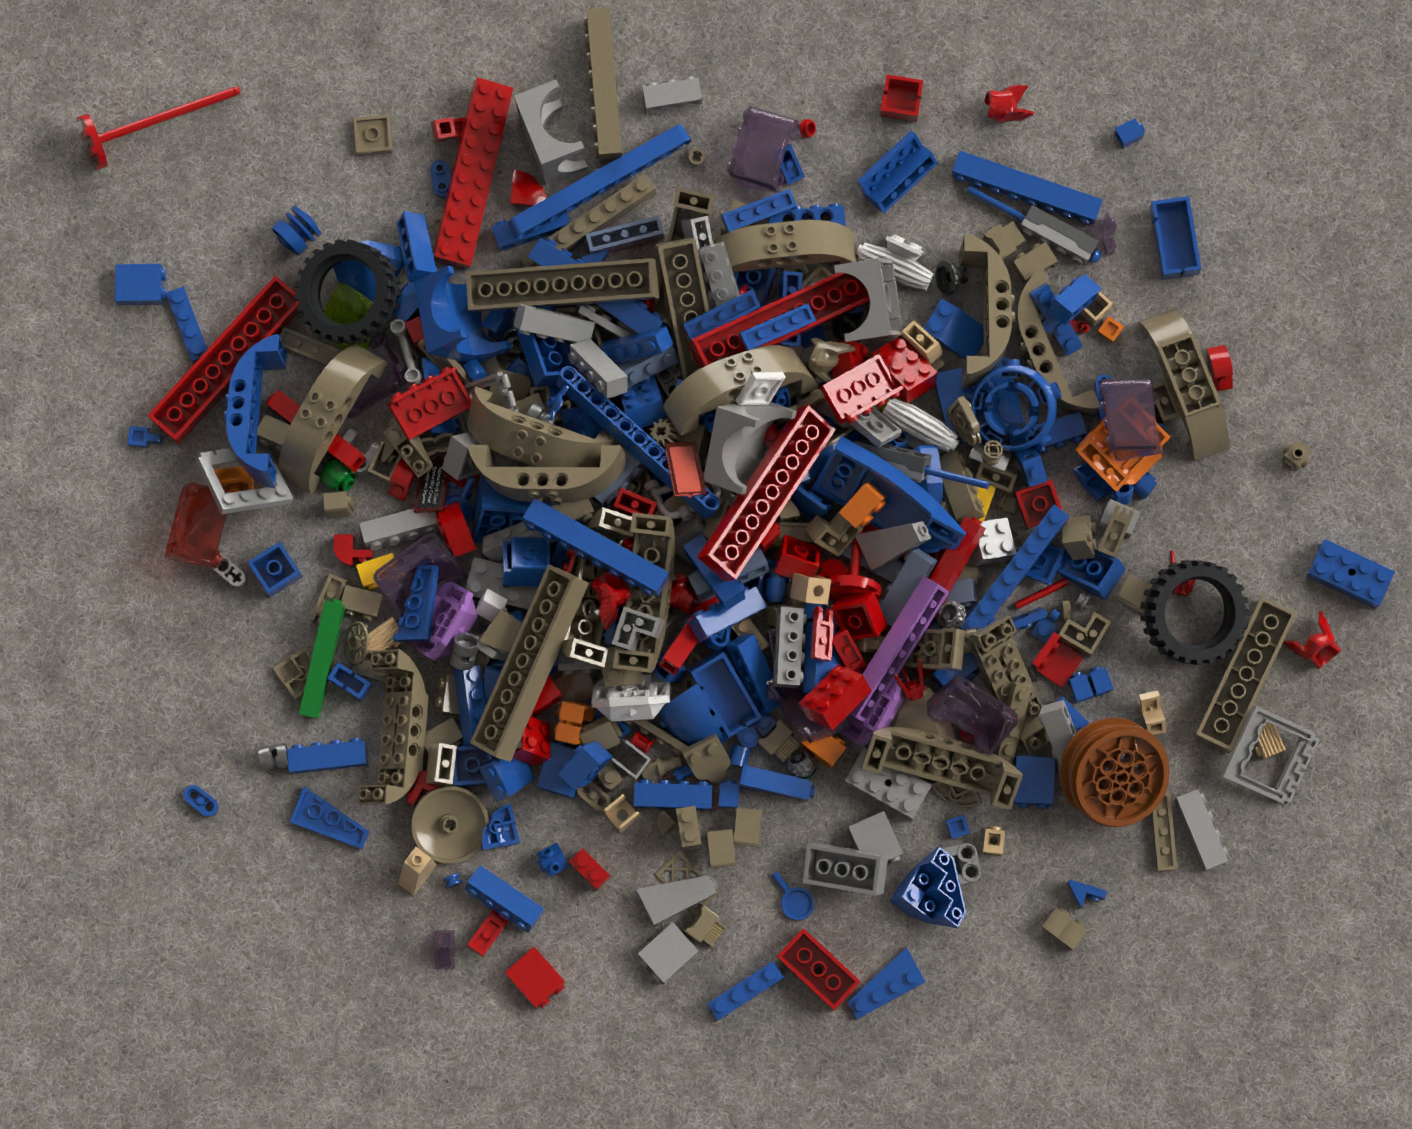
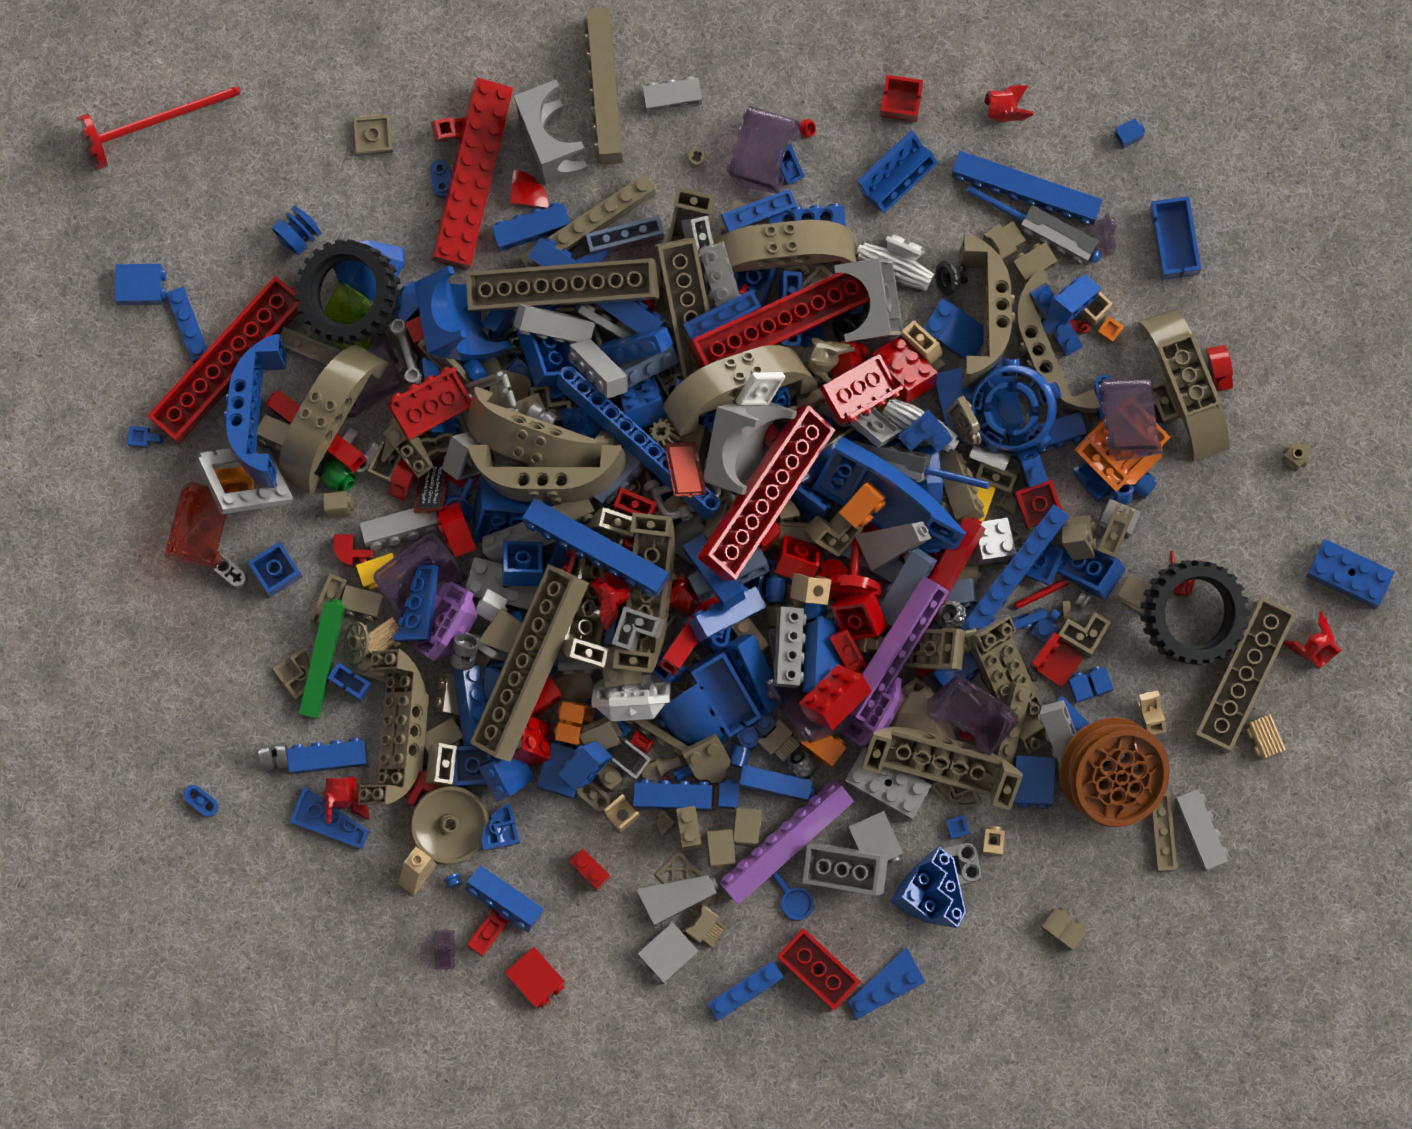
blue brick [396,211,437,282] -> none
blue beam [508,124,692,239] -> none
blue tile [511,537,551,573] -> none
blue brick [536,843,570,877] -> none
blue plate [546,385,569,421] -> none
blue plate [739,304,816,351] -> none
hinge [811,606,834,662] -> none
red plant [894,659,926,701] -> none
dark tan wheel [981,440,1003,466] -> none
blue slope [1067,879,1107,909] -> none
light grey hinge [1221,705,1320,804] -> none
none -> red helmet [324,776,370,824]
none -> medium lavender brick [718,780,854,905]
none -> blue brick [898,409,953,453]

